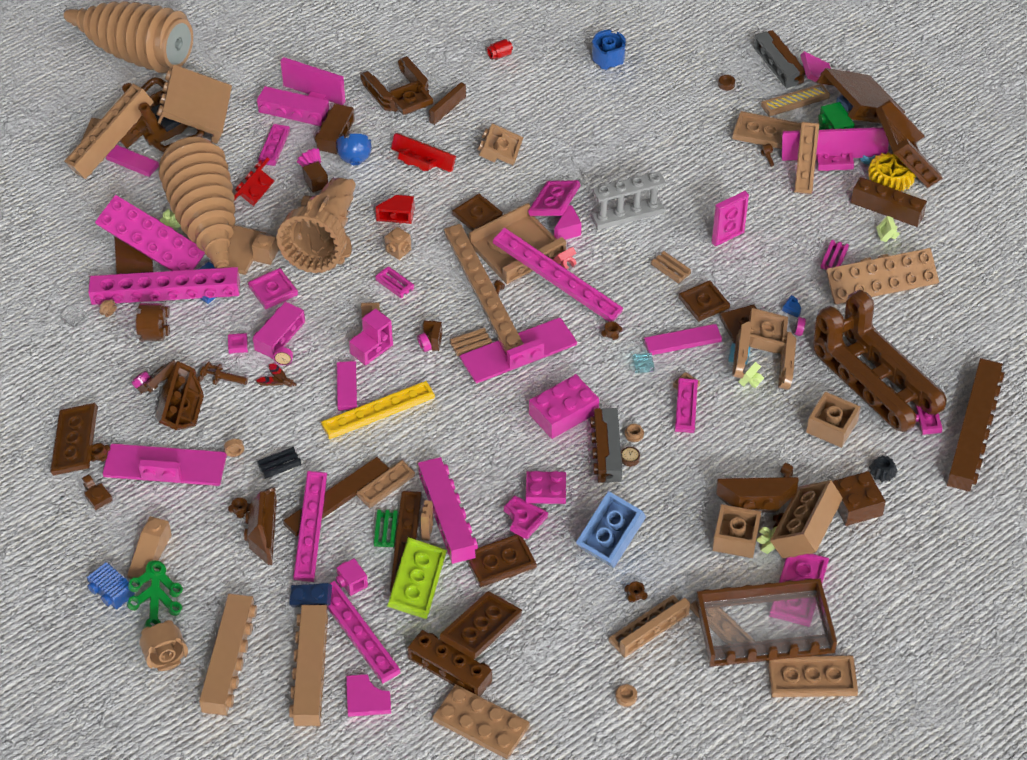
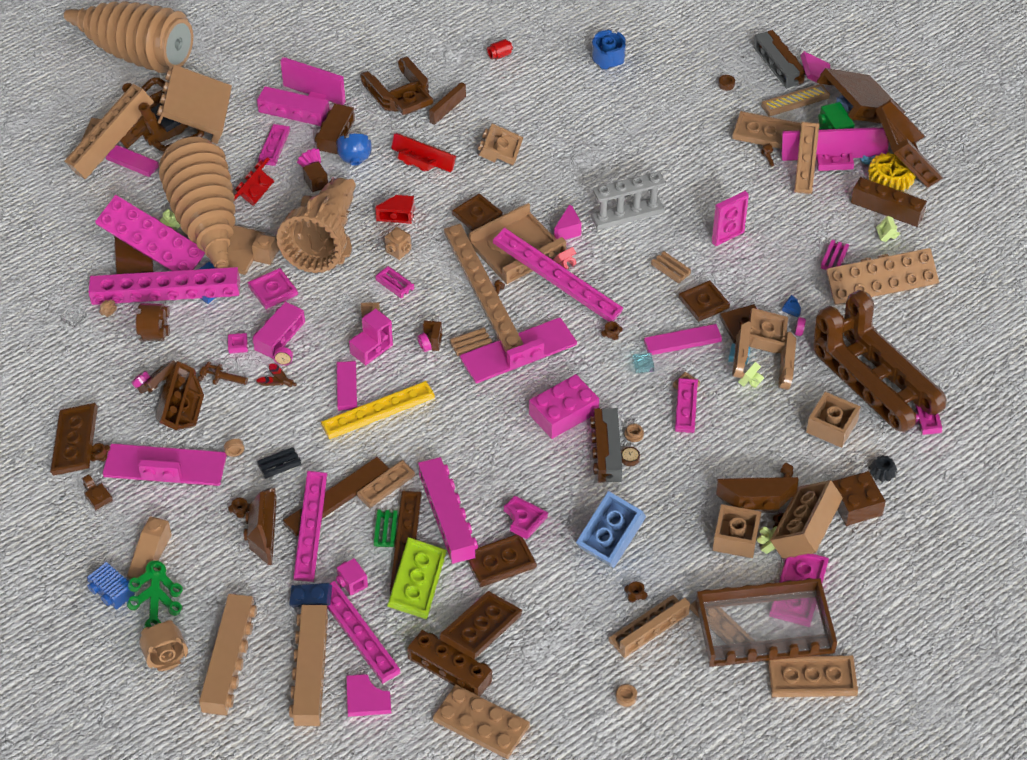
medium nougat tile [421,500,433,541] -> none
dark pink plate [526,471,566,504] -> none
dark pink tile [528,180,581,216] -> none
reddish brown brick [947,358,1005,492] -> none

